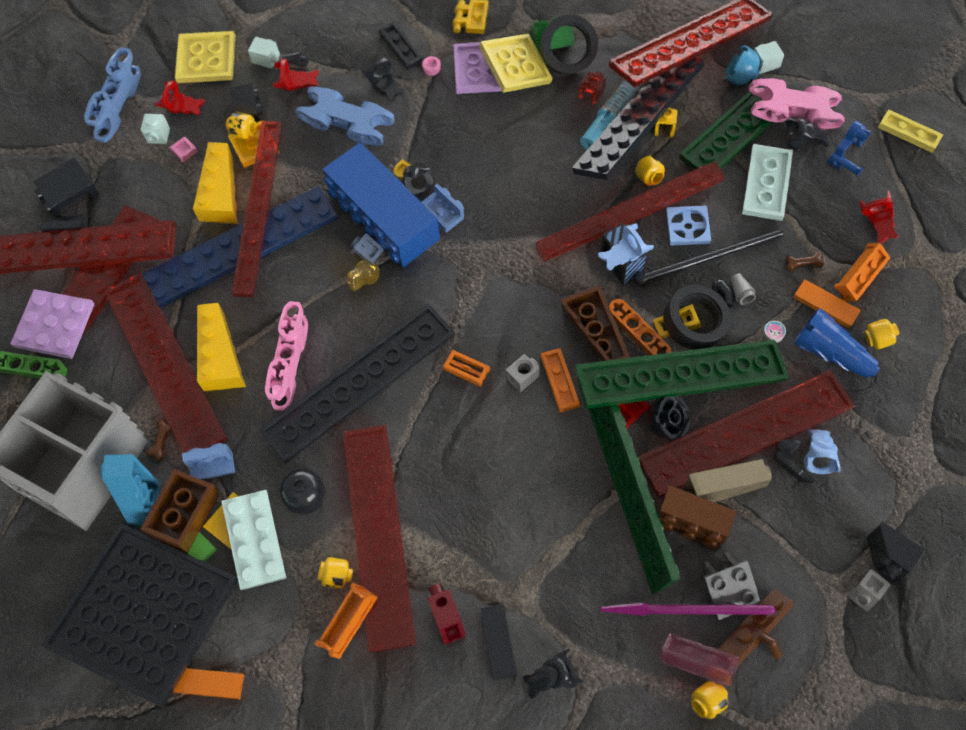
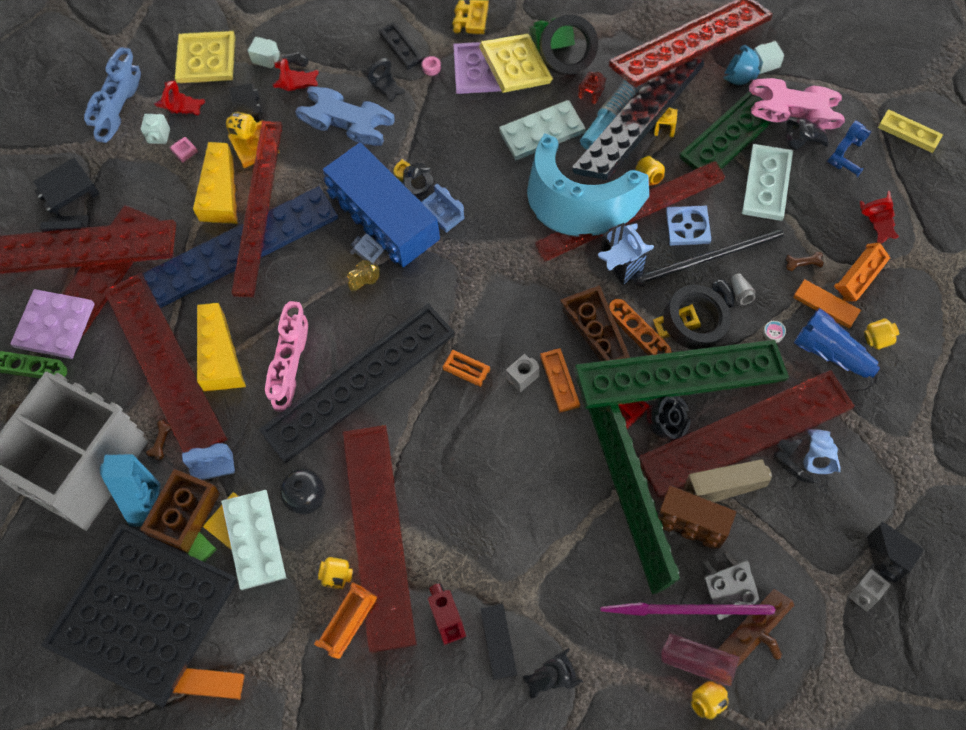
none -> light aqua plate [499,100,586,161]
none -> medium azure windscreen [527,133,649,236]

